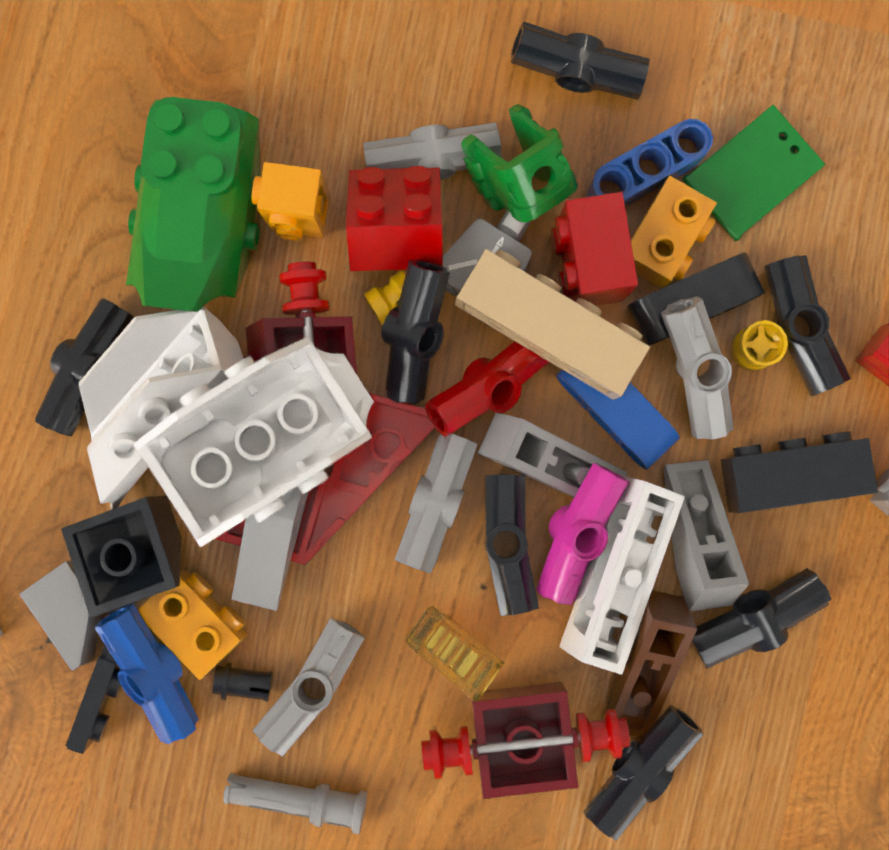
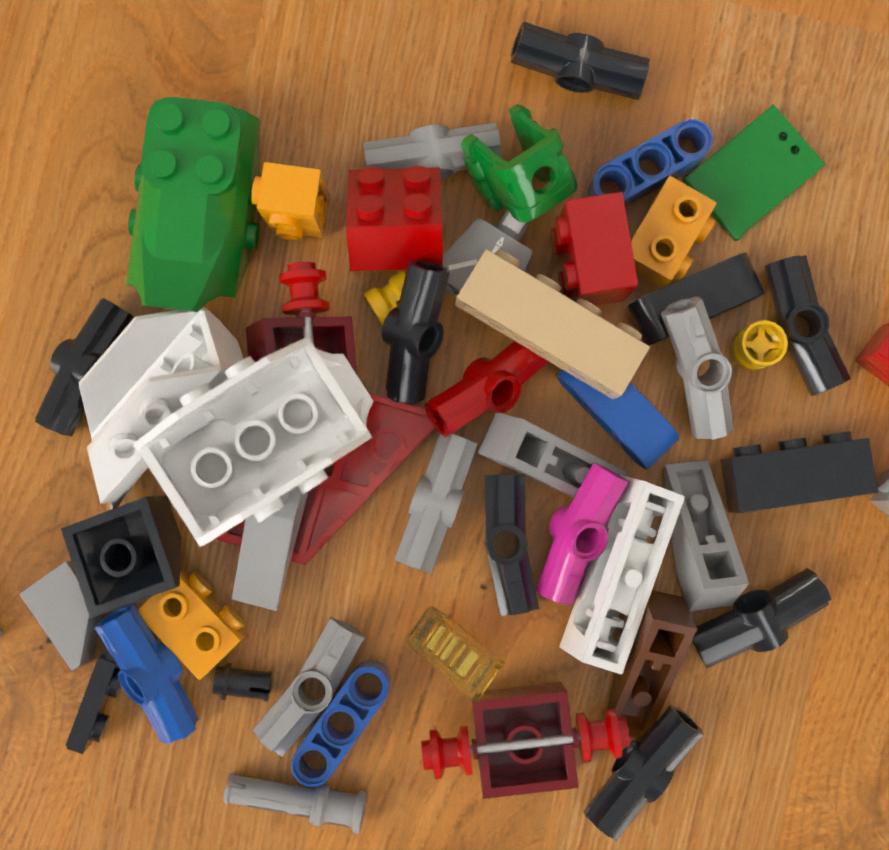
none -> blue beam [291,660,391,787]

